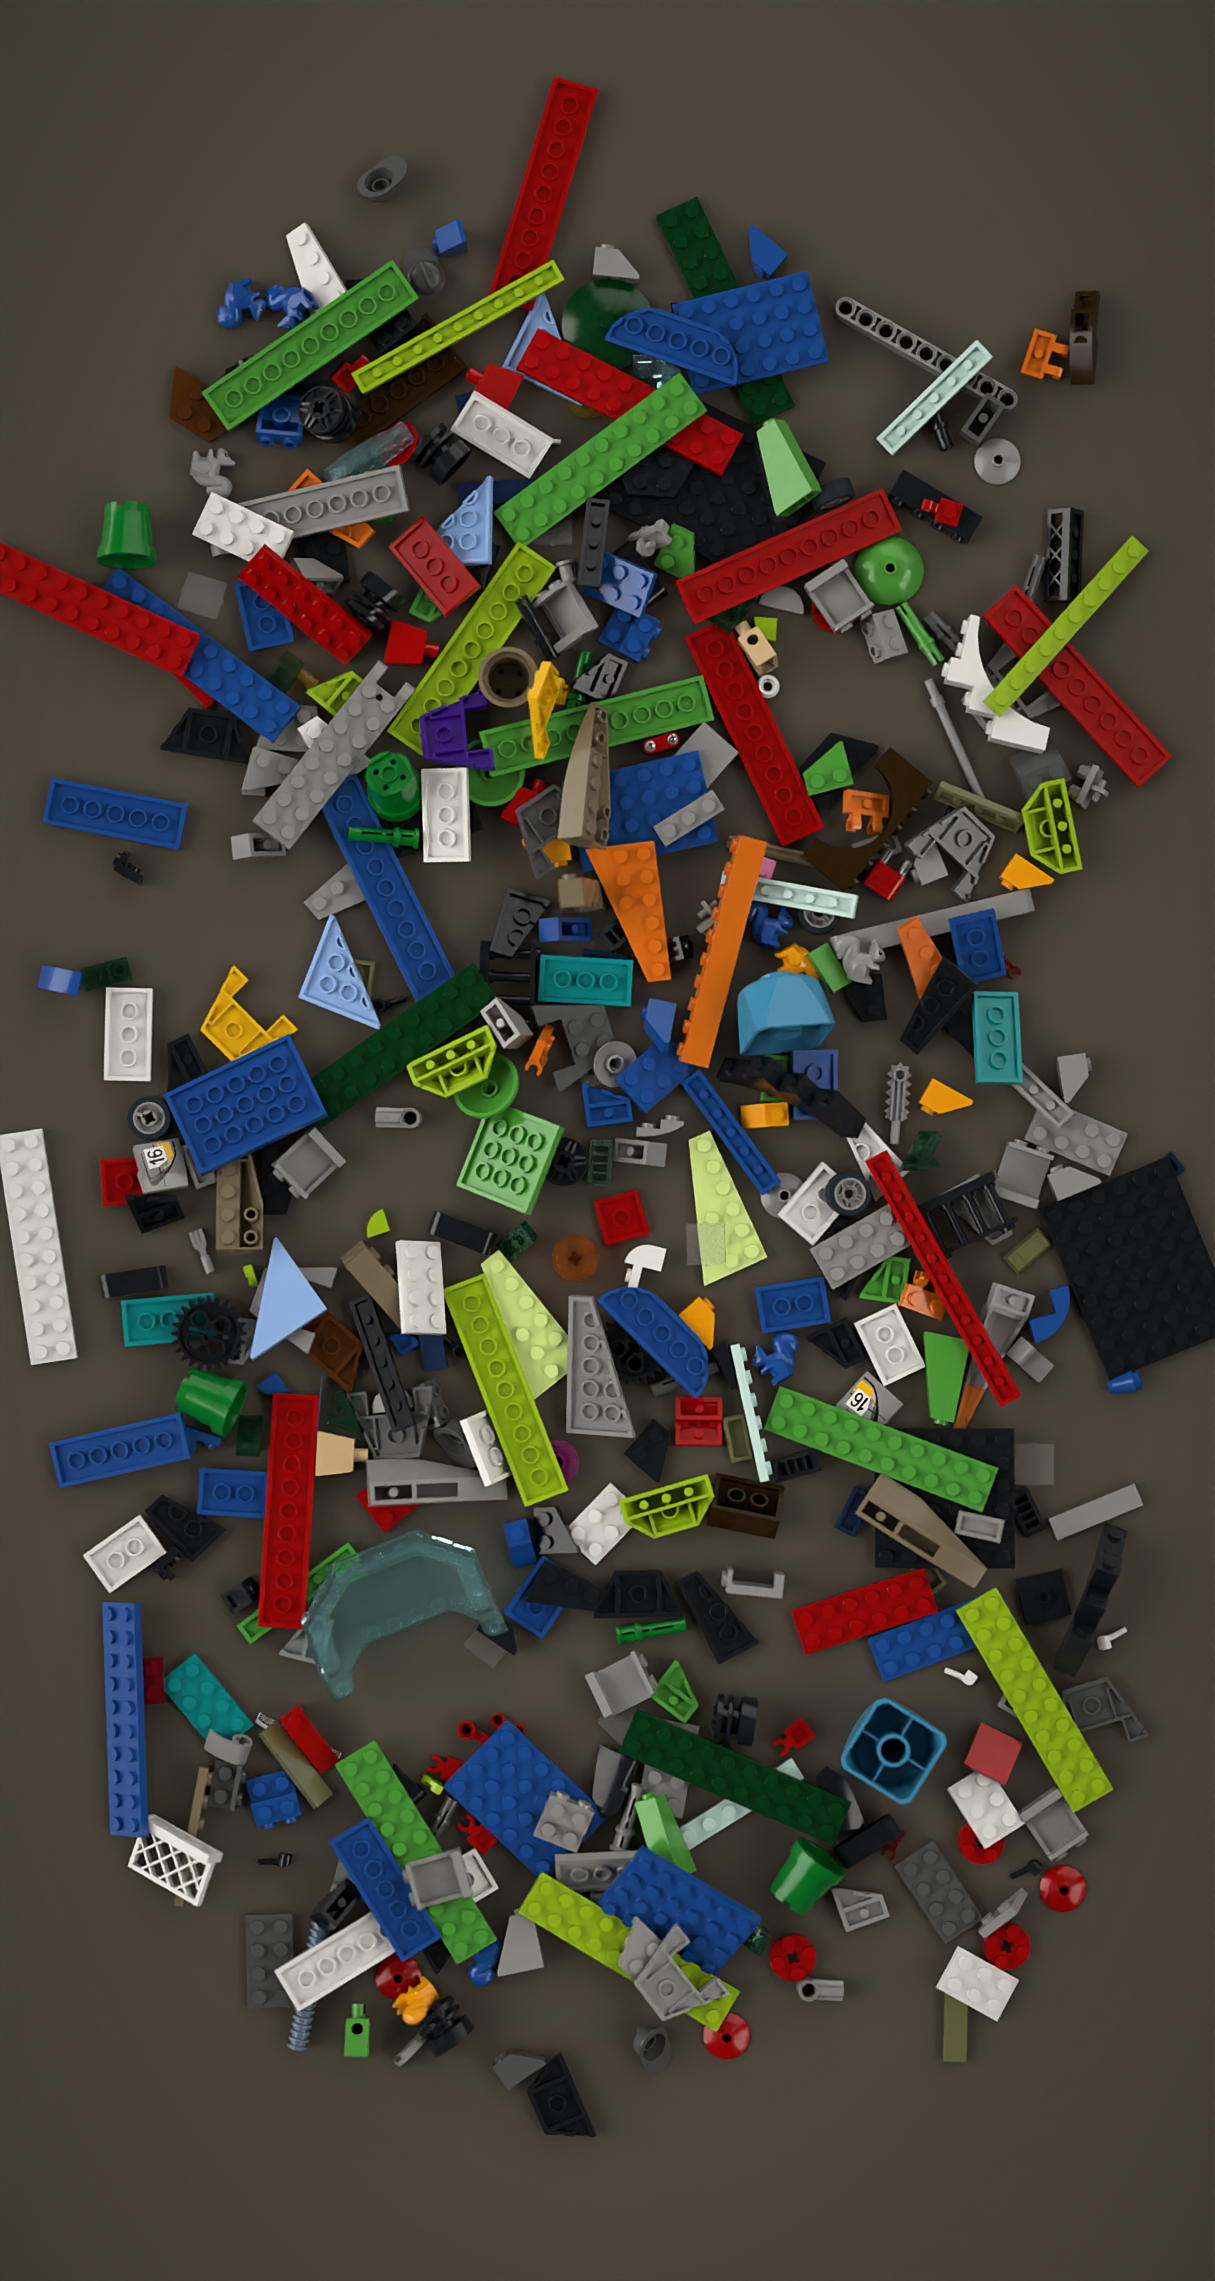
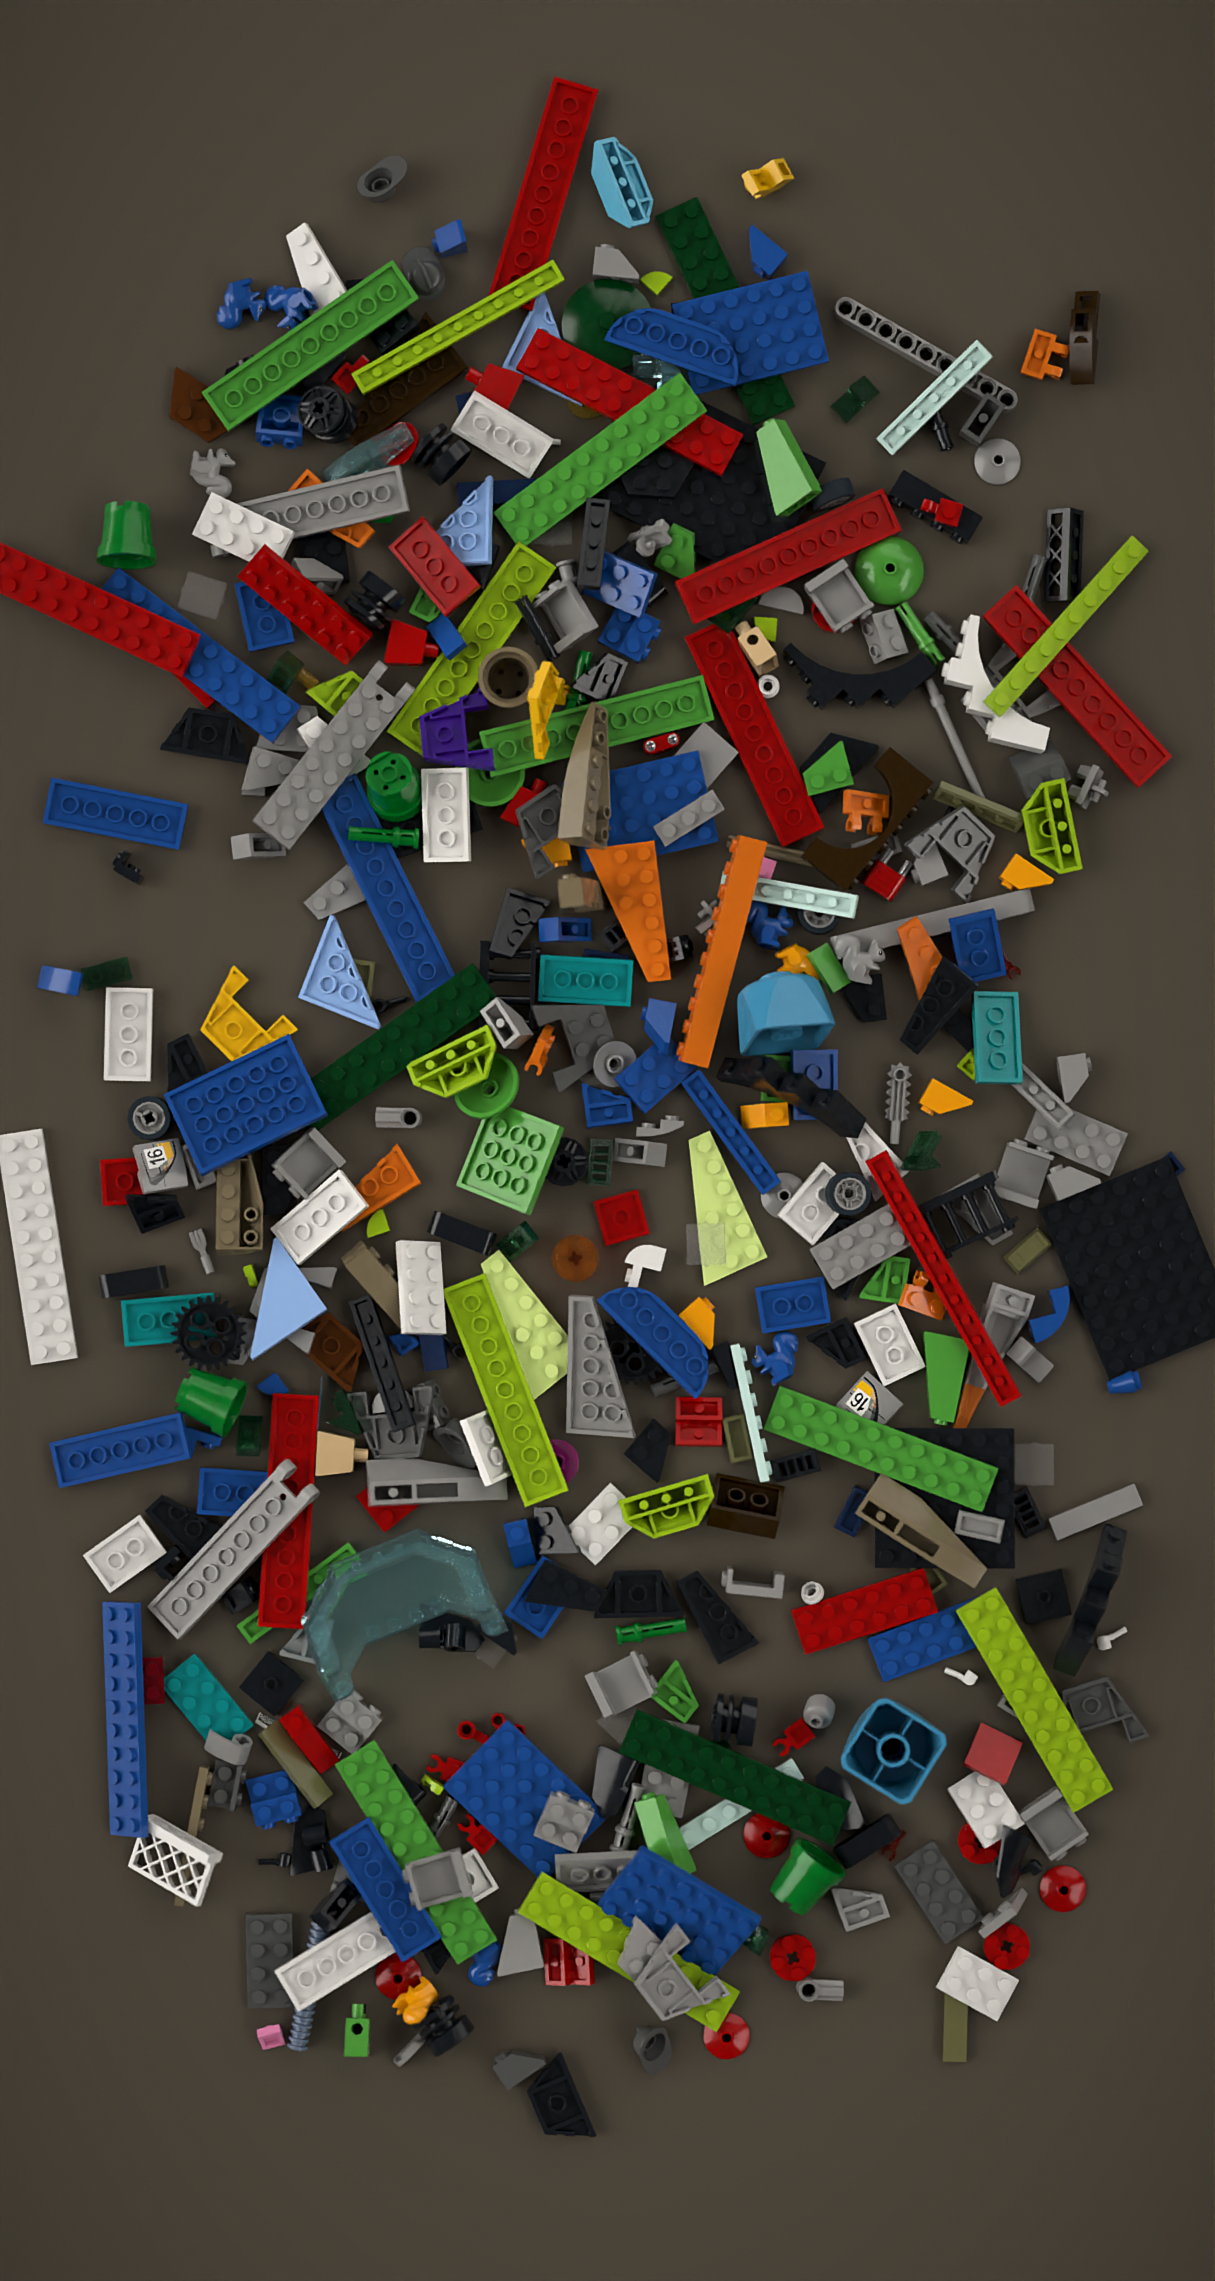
none -> light grey hinge [147,1459,320,1640]
none -> black plate [239,1651,304,1717]
none -> bright pink plate [257,2024,285,2050]
none -> white plate [270,1170,369,1265]
none -> black panel [290,1805,334,1876]
none -> light grey plate [317,1689,383,1754]
none -> orange wing [341,1144,422,1232]
none -> black panel [419,1604,485,1652]
none -> blue tile [426,613,468,660]
none -> red slope [543,1937,595,1986]
none -> medium azure wedge [591,137,653,228]
none -> lime tile [640,272,673,296]
none -> yellow brick [741,158,794,199]
none -> red dish [743,1813,790,1858]
none -> black arch [783,643,937,710]
none -> white plate [801,1582,824,1604]
none -> light grey head [803,1694,836,1729]
none -> clear green slope [830,375,880,424]
none -> lime tile [957,1048,975,1081]
none -> black panel [993,1825,1031,1898]

